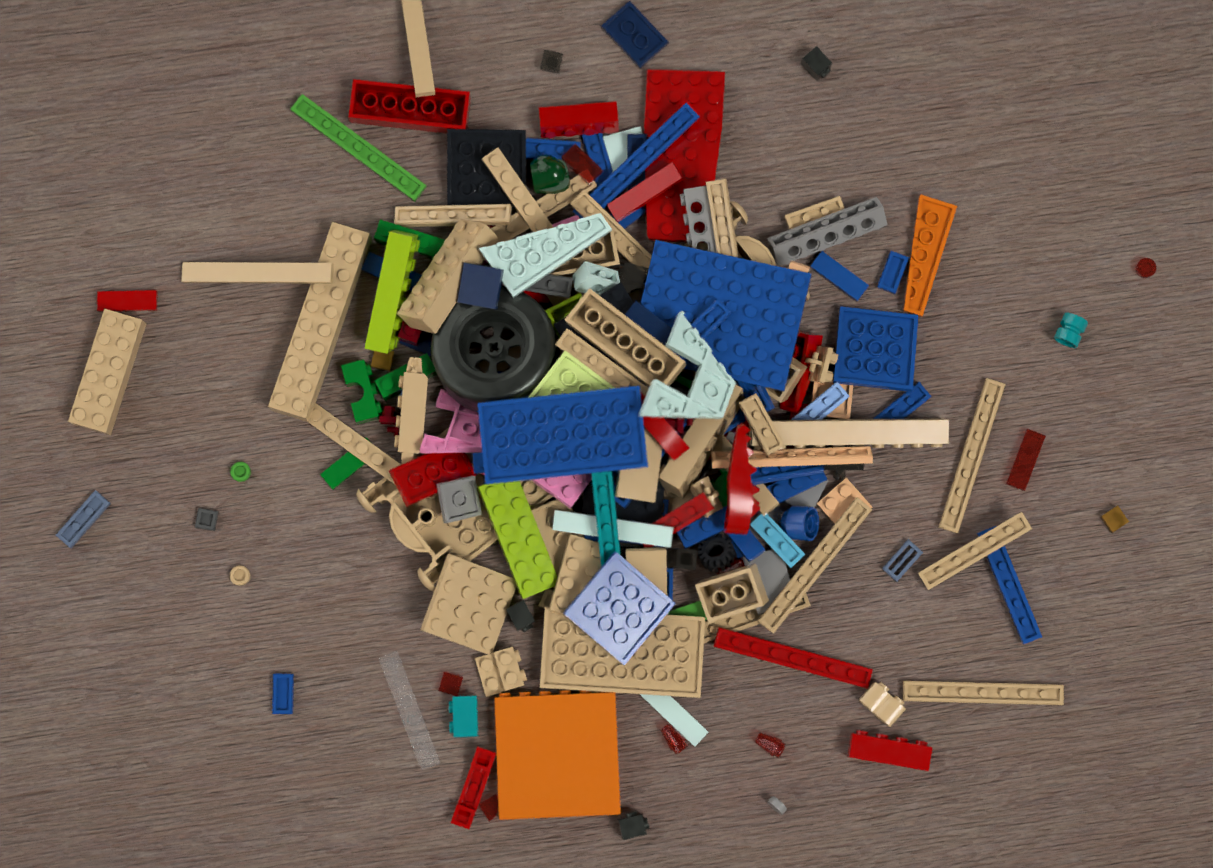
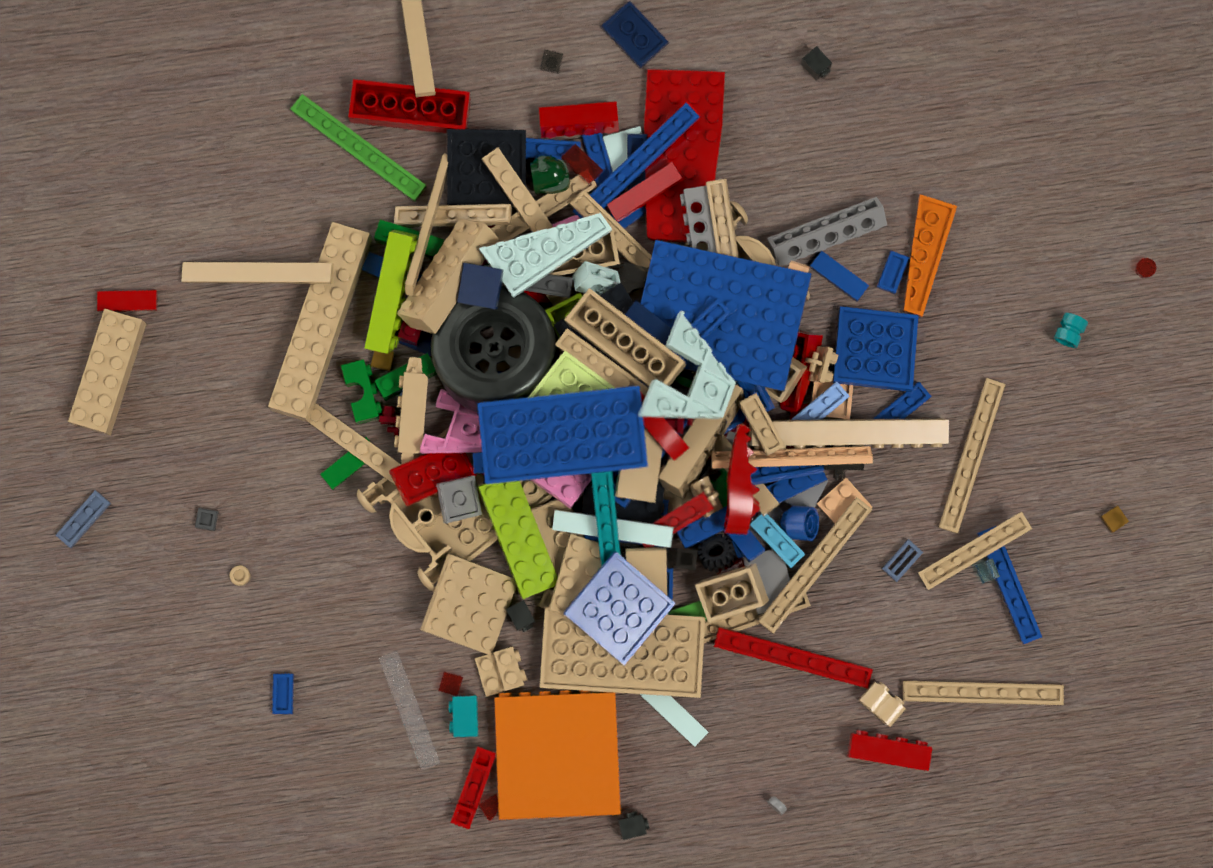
bright green tile [230,462,251,482] -> none
clear red cone [661,724,688,754] -> none
clear red cone [755,732,786,758] -> none
tan plate [784,196,845,230] -> none
clear red tile [1006,429,1046,491] -> none
none -> tan tile [405,154,448,296]
none -> clear light blue tile [975,558,1000,584]

